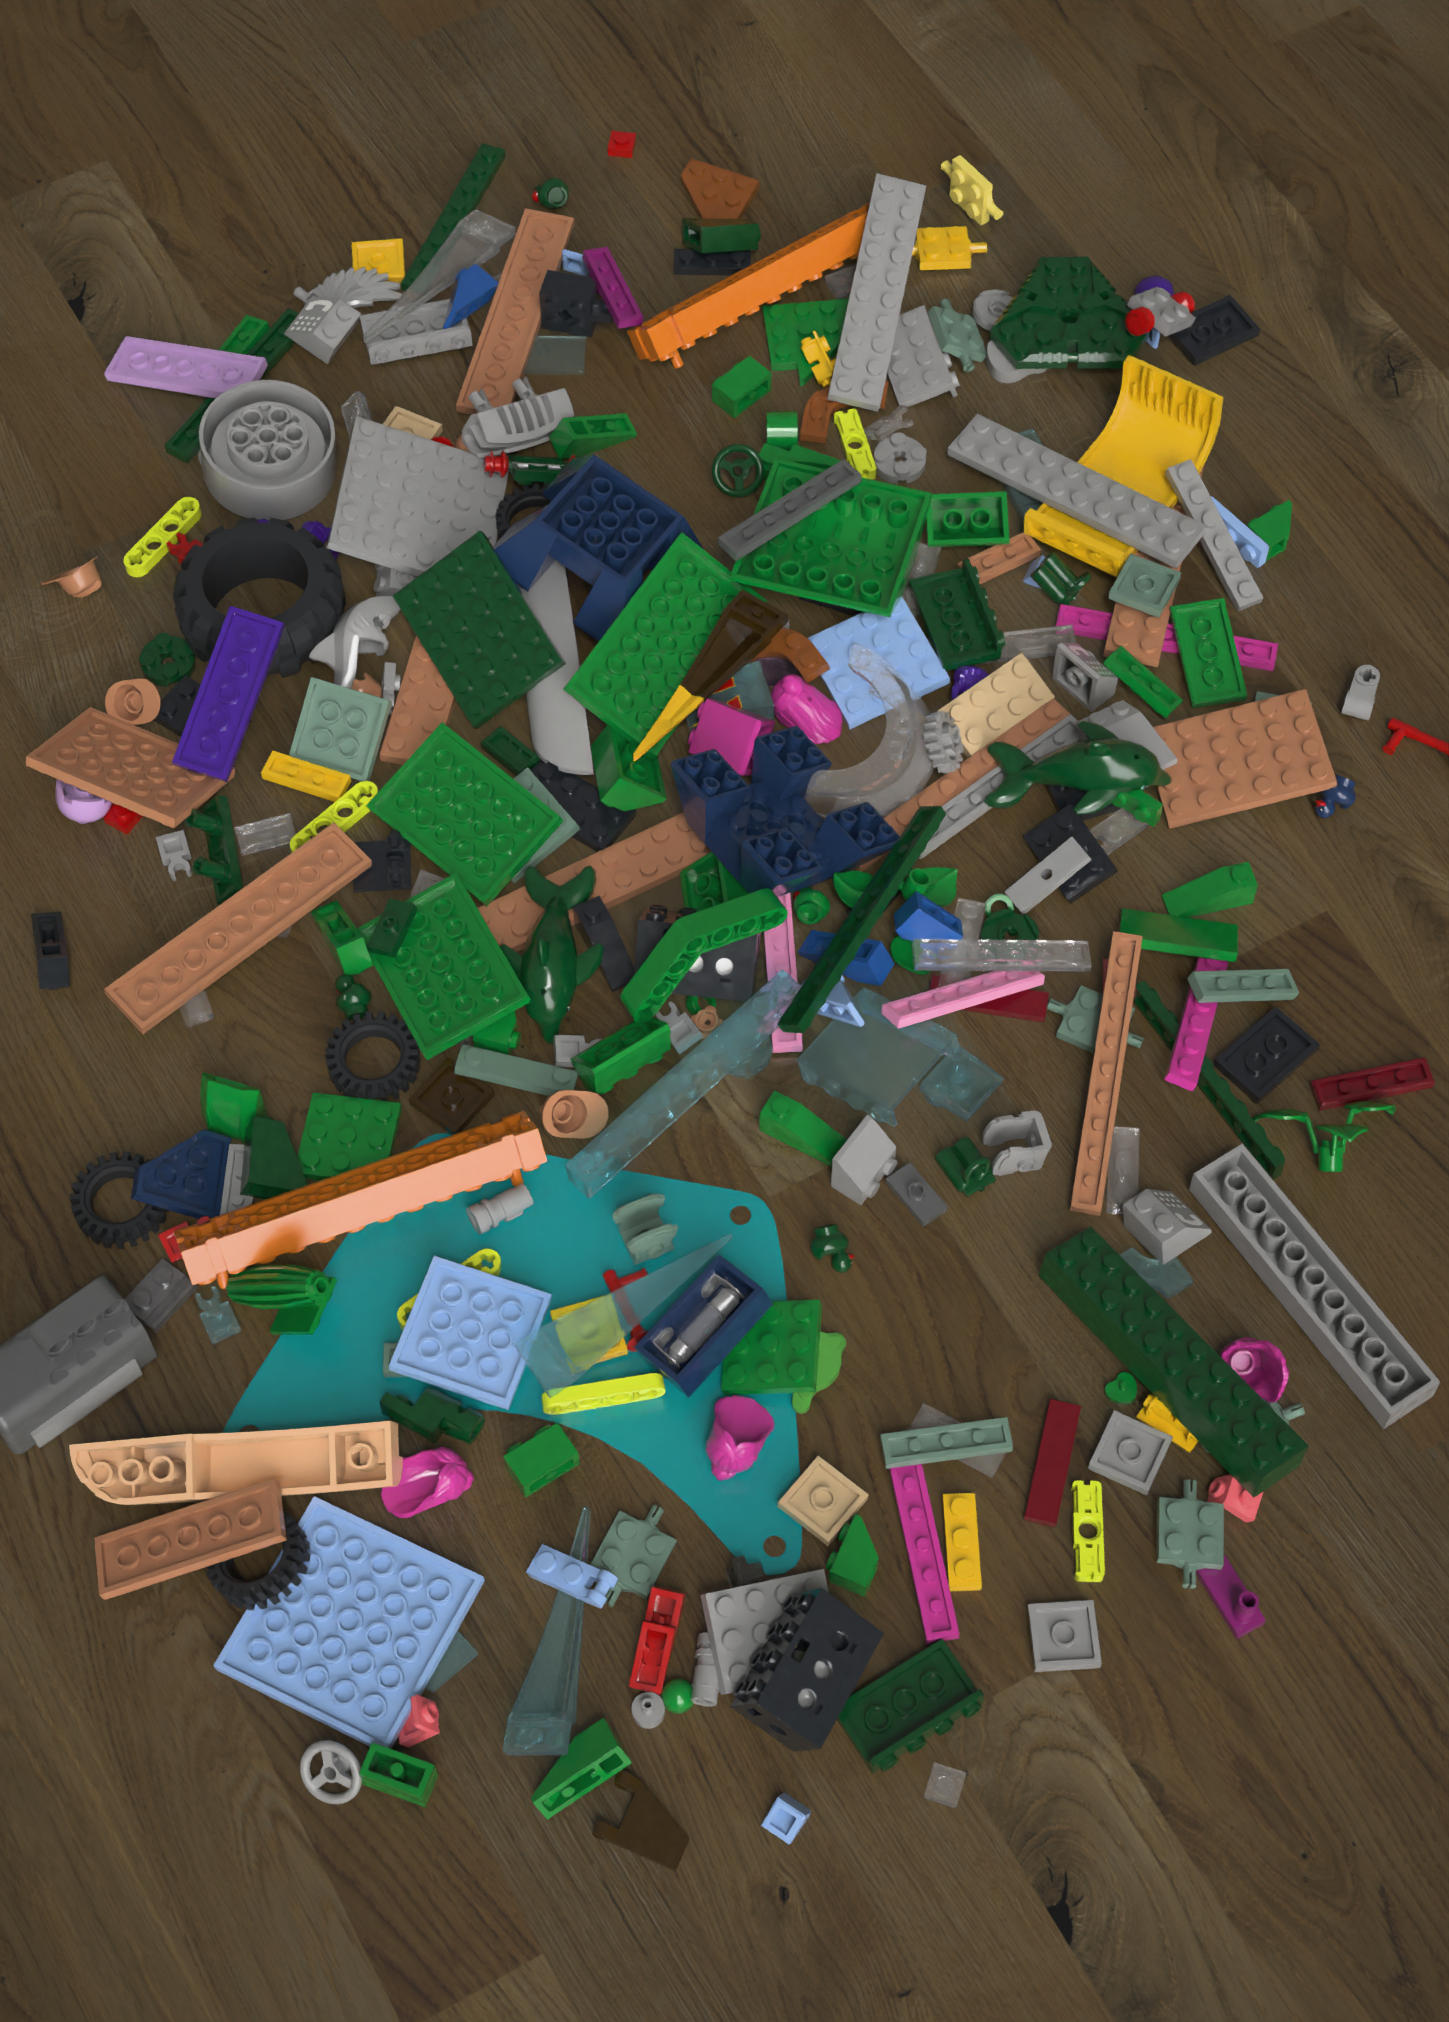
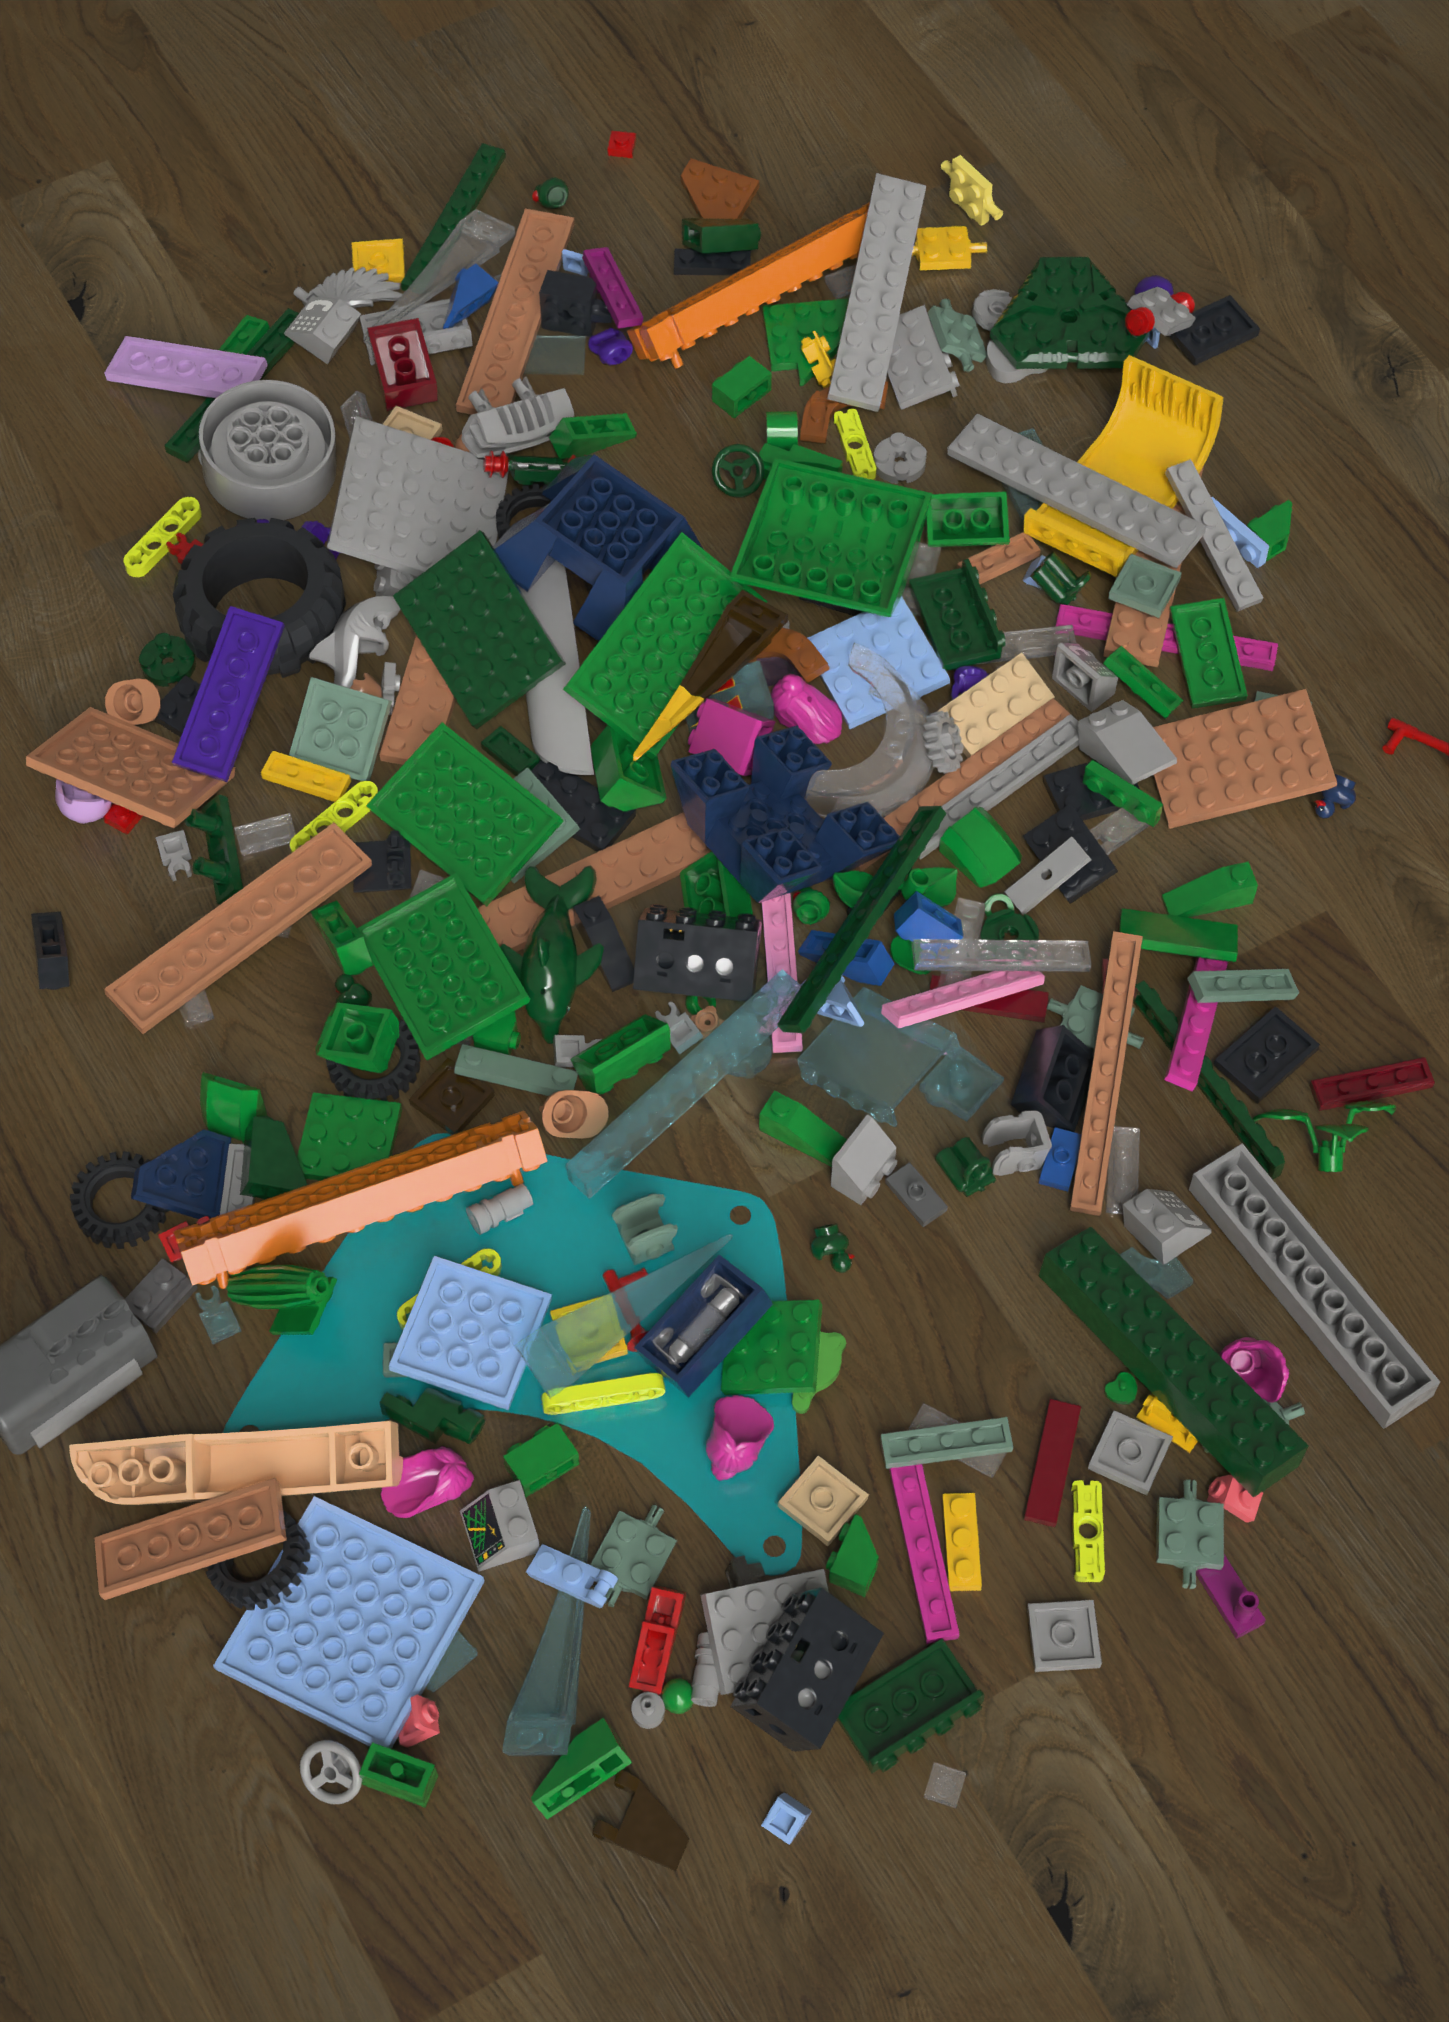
nougat piece [40,556,102,597] -> none
dark green plate [367,898,418,958] -> none
green beam [620,888,788,1023] -> none
dark grey plate [718,459,862,561] -> none
clear plate [864,405,914,442] -> none
dark green animal [983,721,1172,815] -> none
light grey piece [1341,665,1380,721] -> none
none -> green slope [315,1003,399,1073]
none -> dark red slope [367,318,438,411]
none -> light grey slope [460,1480,540,1572]
none -> dark purple piece [588,328,633,365]
none -> green slope [939,807,1022,888]
none -> black slope [1010,1025,1094,1133]
none -> blue plate [1039,1127,1081,1192]

